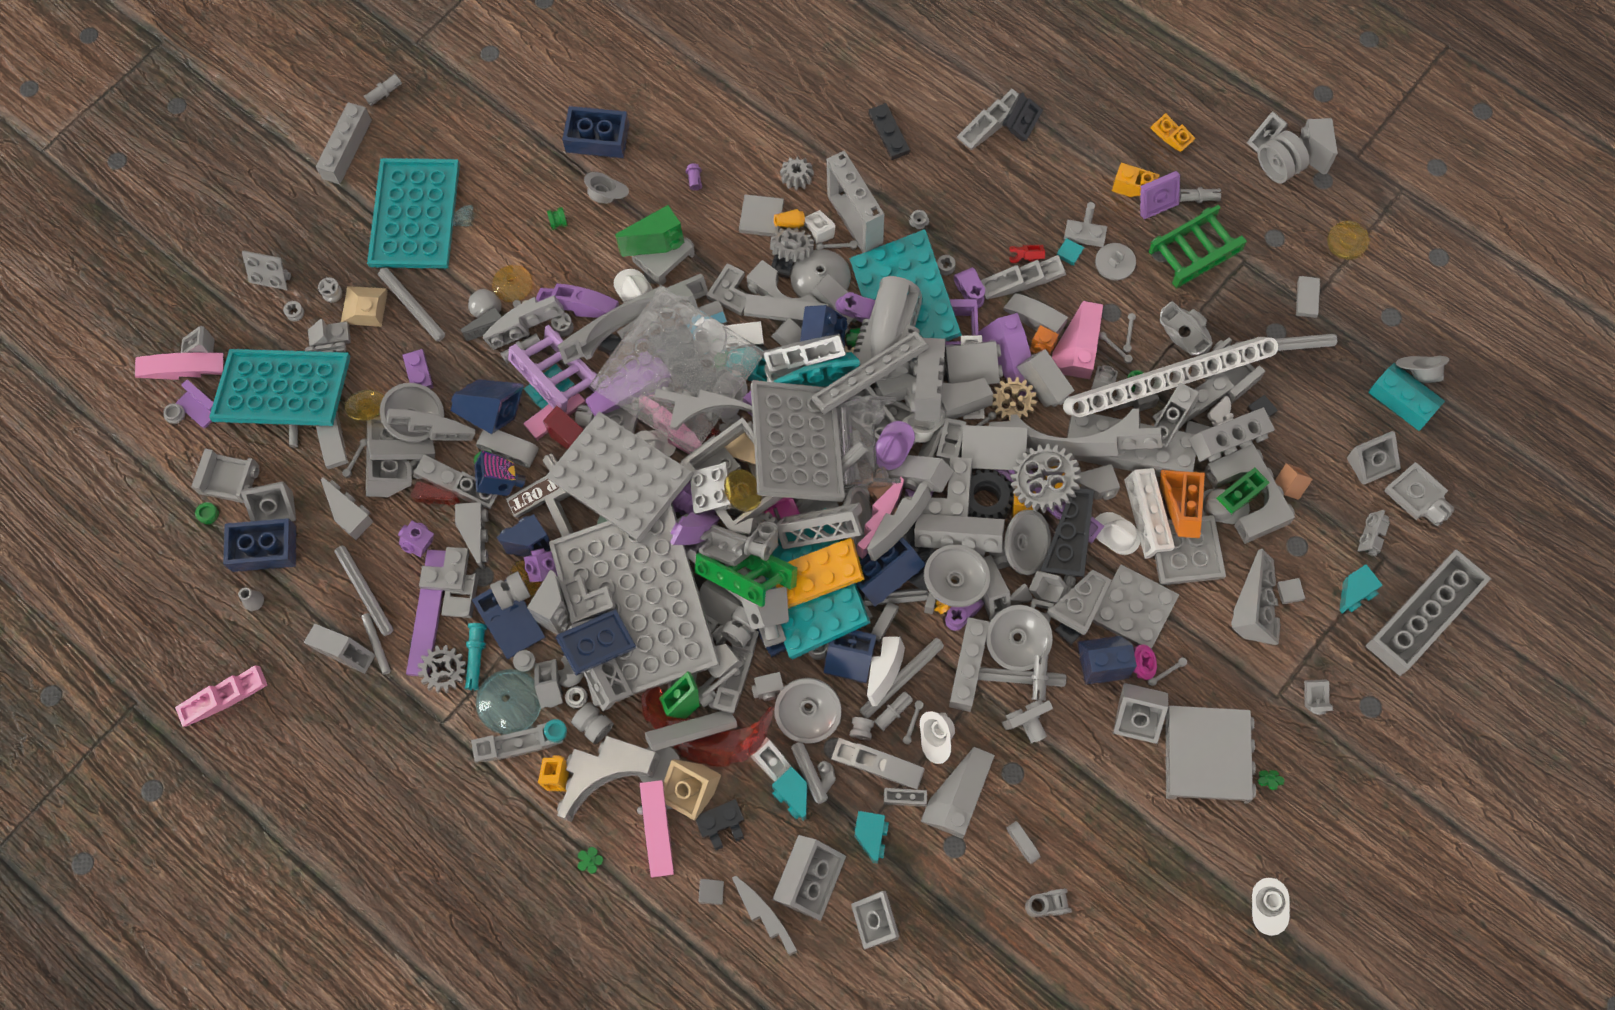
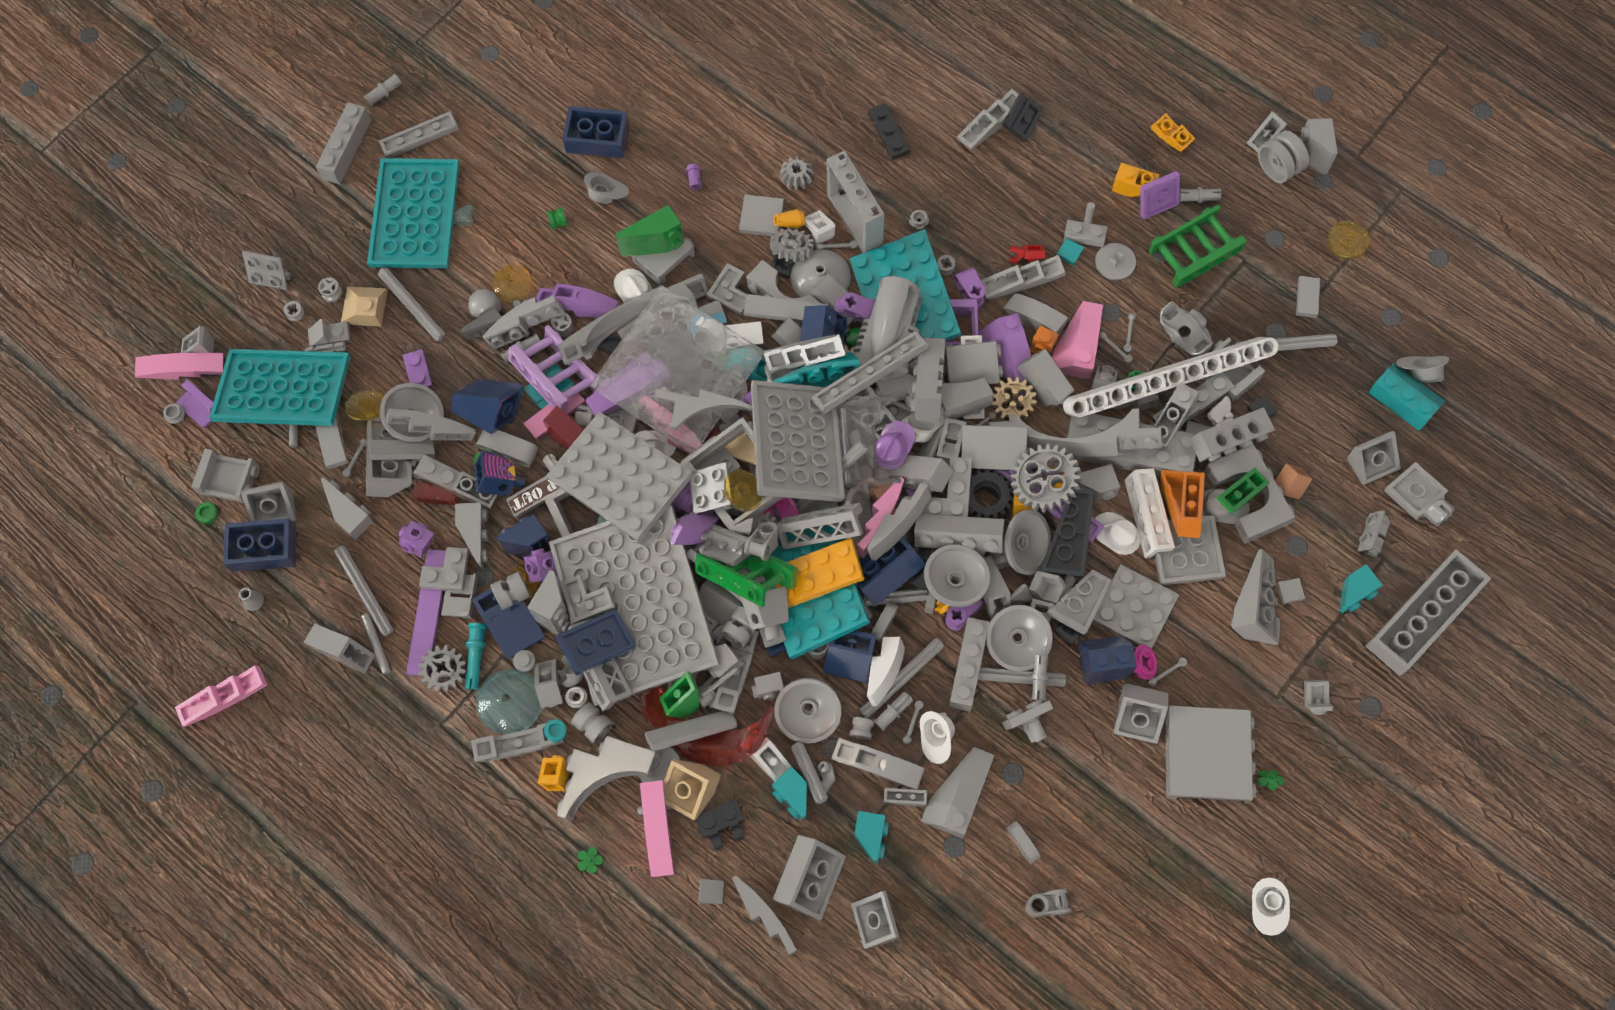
none -> light grey tile [379,111,459,158]

